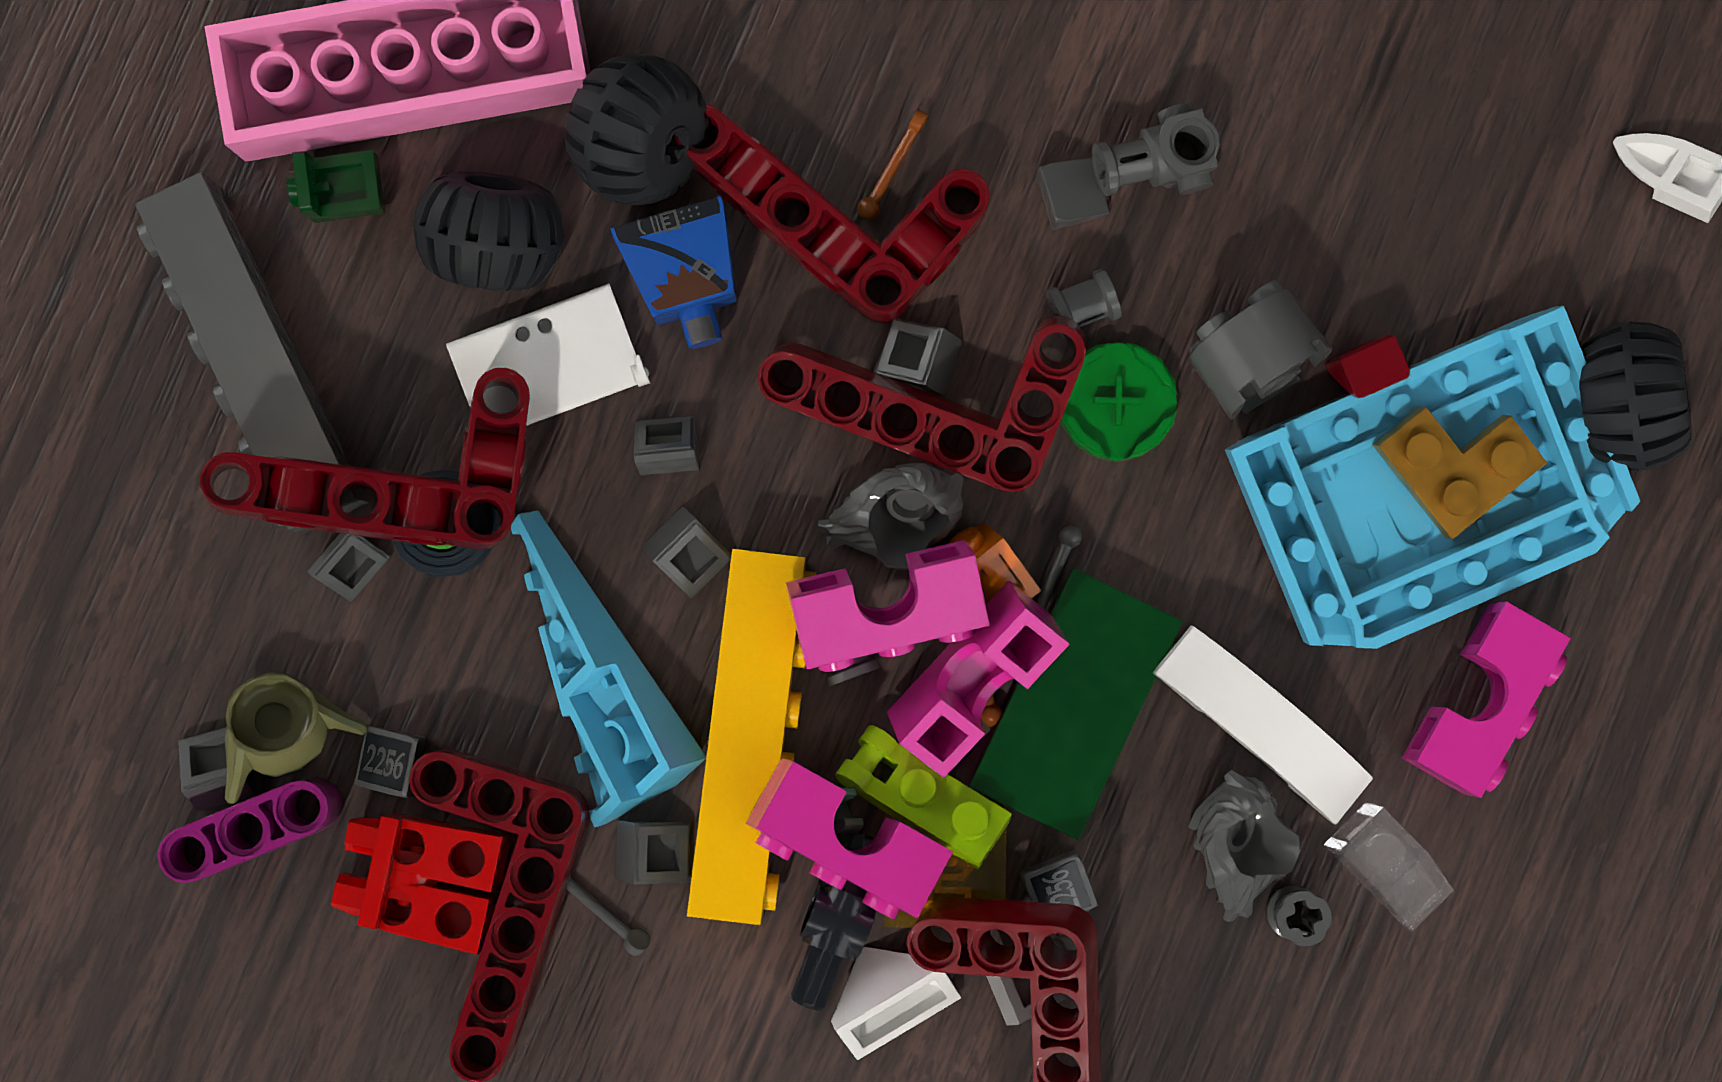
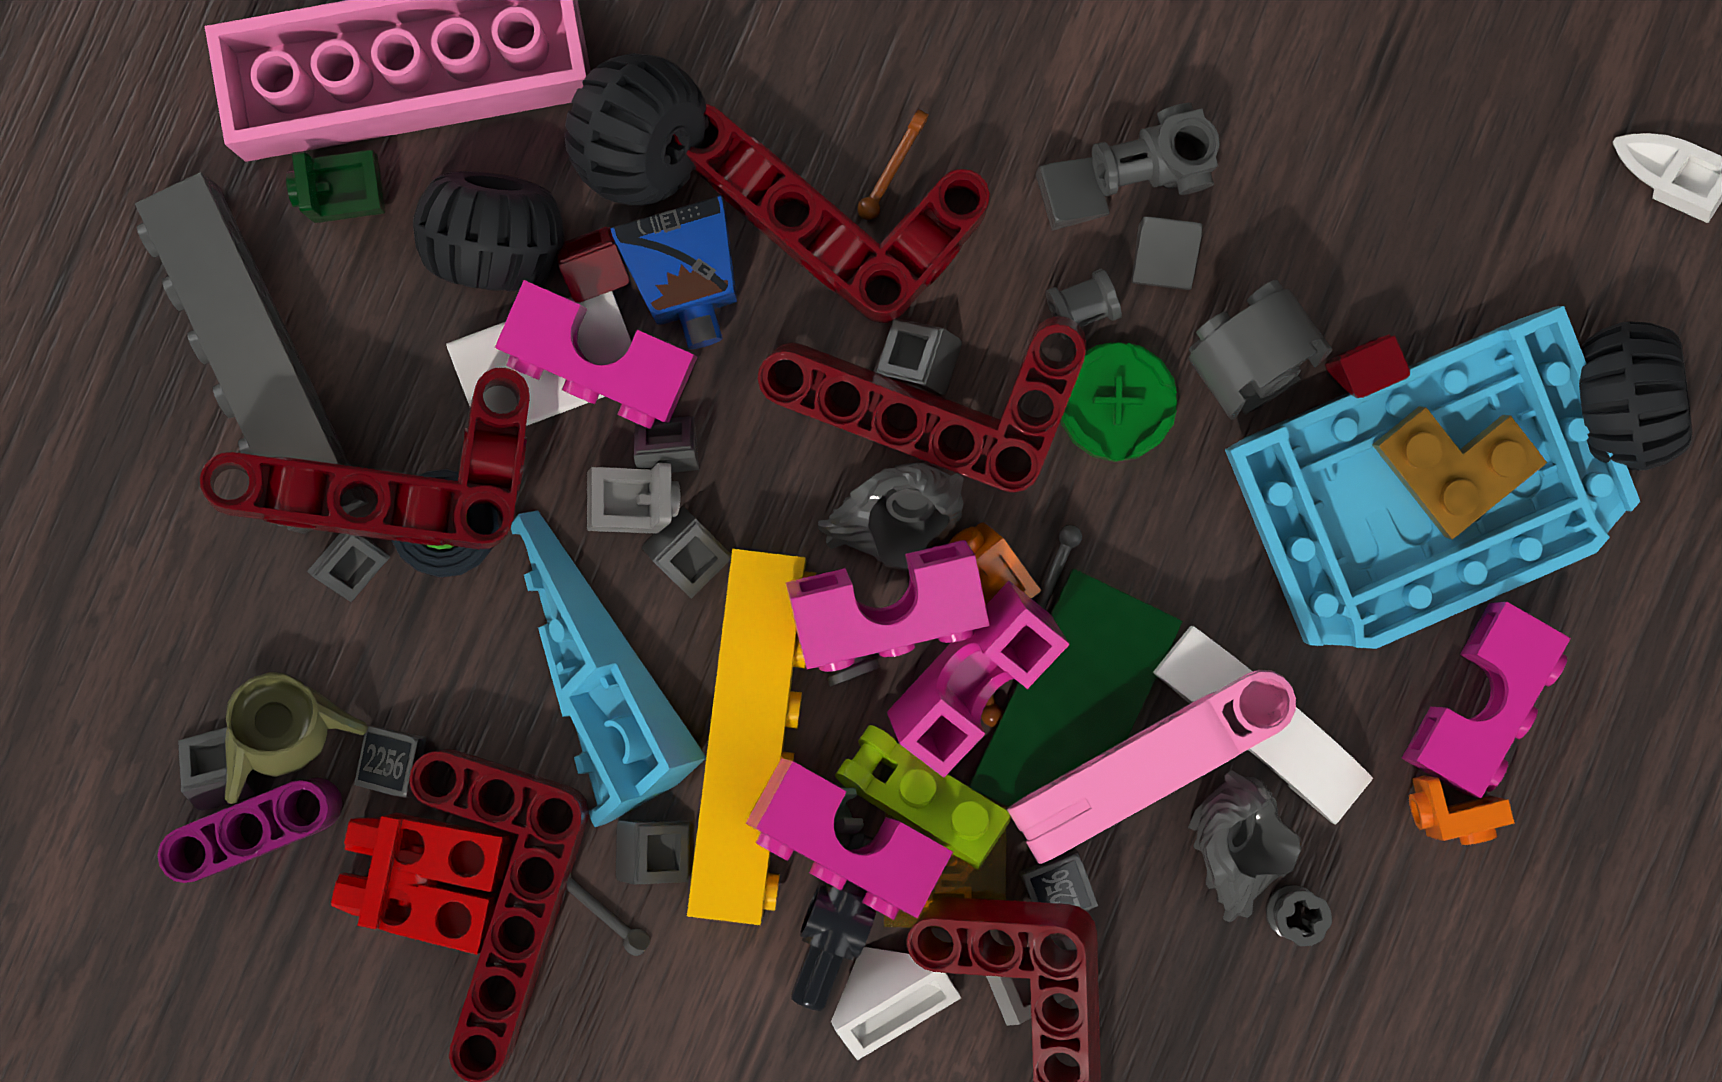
clear slope [1324,803,1454,932] -> none
none -> dark pink arch [495,280,698,429]
none -> dark red slope [557,226,629,303]
none -> light grey bracket [587,463,680,534]
none -> bright pink piece [1007,670,1296,864]
none -> dark grey slope [1132,217,1203,290]
none -> orange bracket [1409,775,1515,845]

